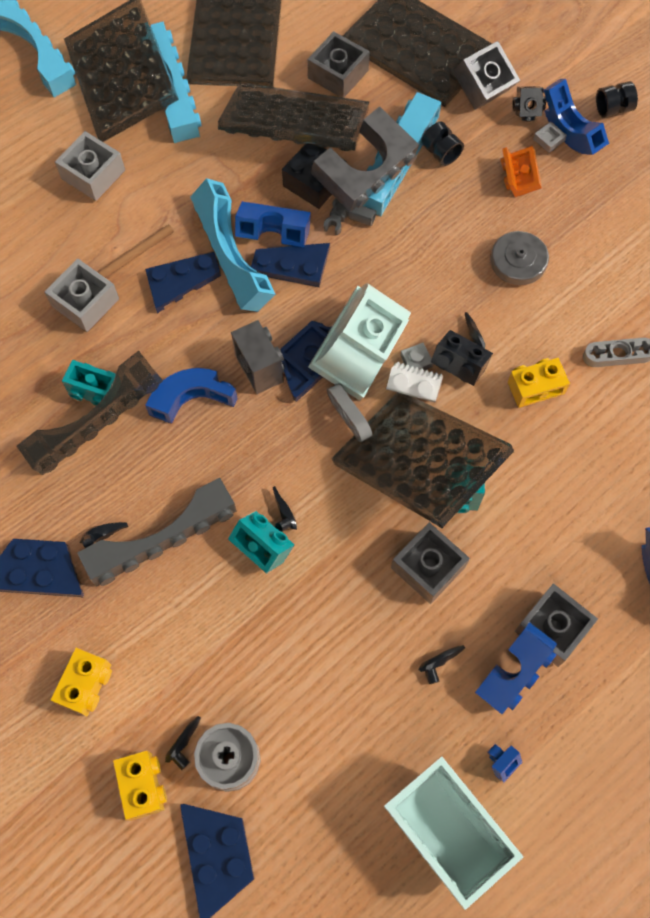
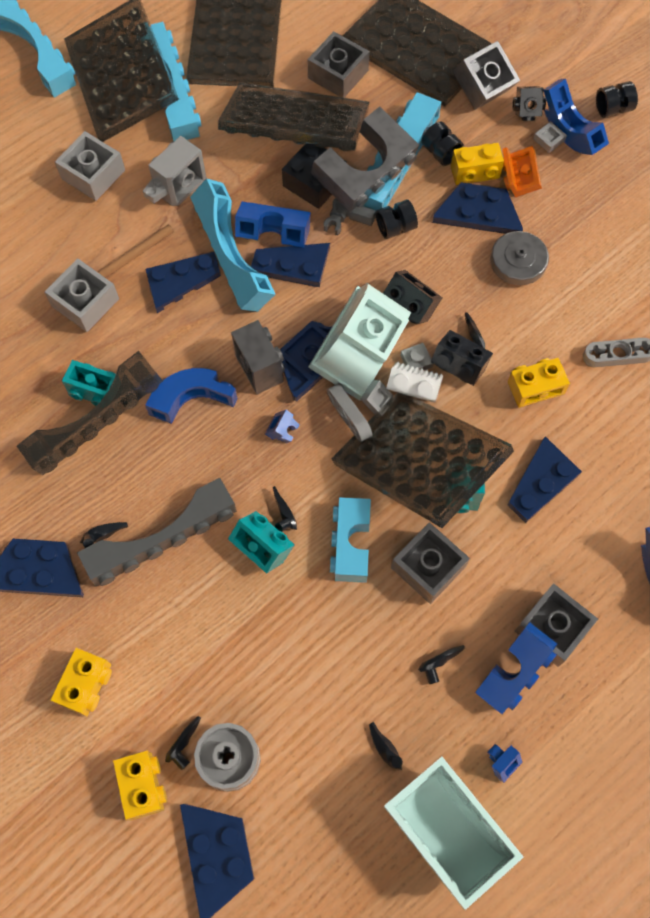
none -> light grey hinge [143,136,206,206]
none -> tile [265,410,300,443]
none -> medium azure arch [330,497,371,583]
none -> light grey plate [360,380,394,415]
none -> black bar [369,722,403,770]
none -> black wheel [376,199,418,240]
none -> black brick [383,270,443,324]
none -> dark blue wing [432,182,523,234]
none -> yellow brick [451,143,504,185]
none -> dark blue wing [508,436,582,523]

